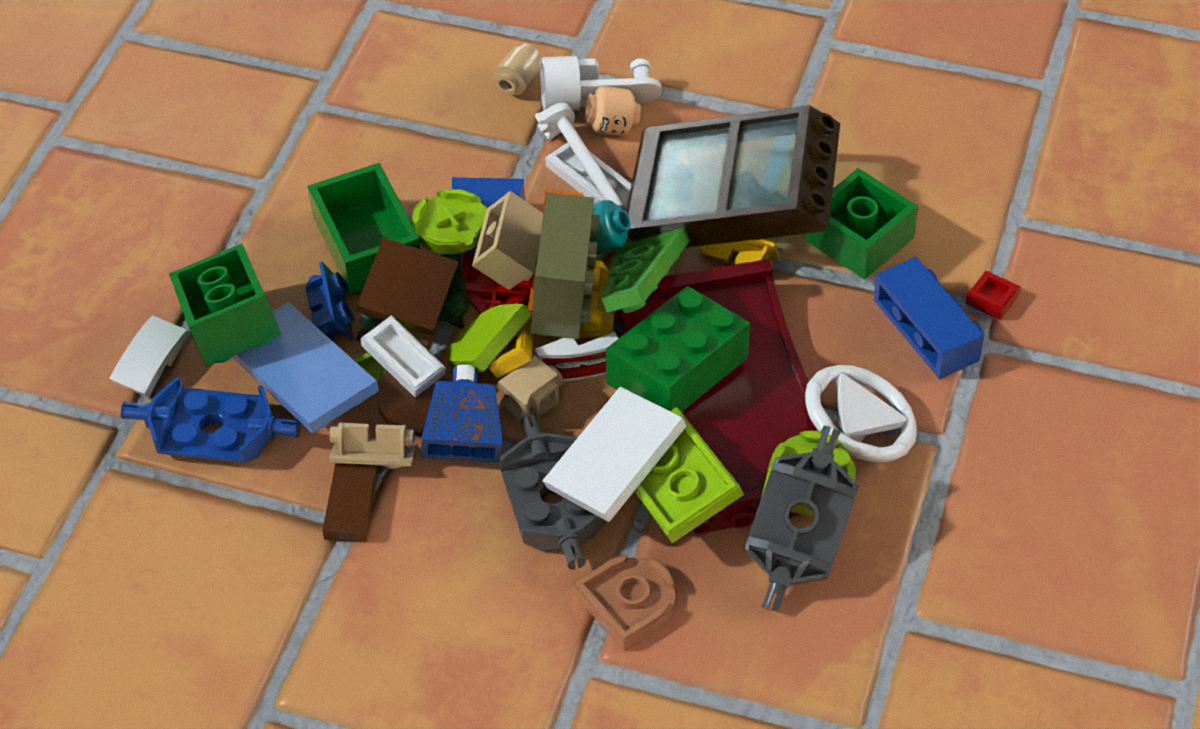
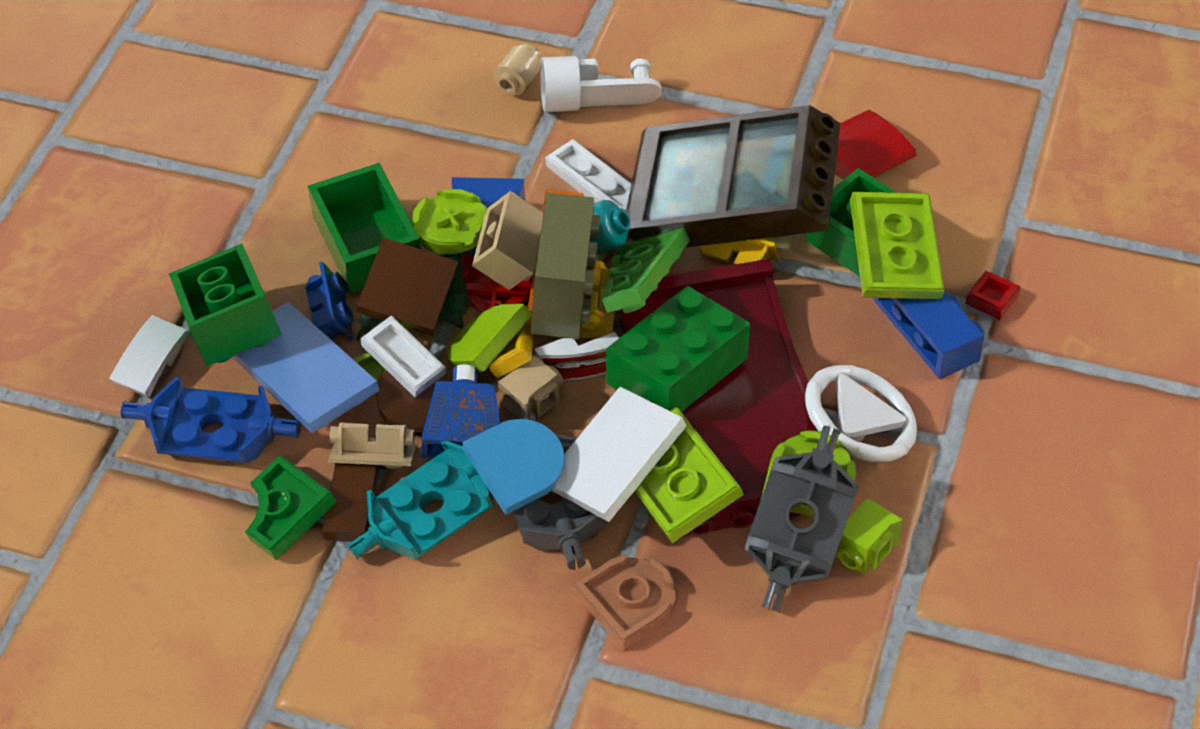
white piece [535,103,625,210] -> none
light nougat head [585,86,641,136] -> none
none -> green tile [245,455,337,560]
none -> teal plate [347,441,494,559]
none -> dark azure tile [462,419,564,515]
none -> red slope [835,110,917,179]
none -> lime window [835,498,903,575]
none -> lime tile [850,192,945,299]

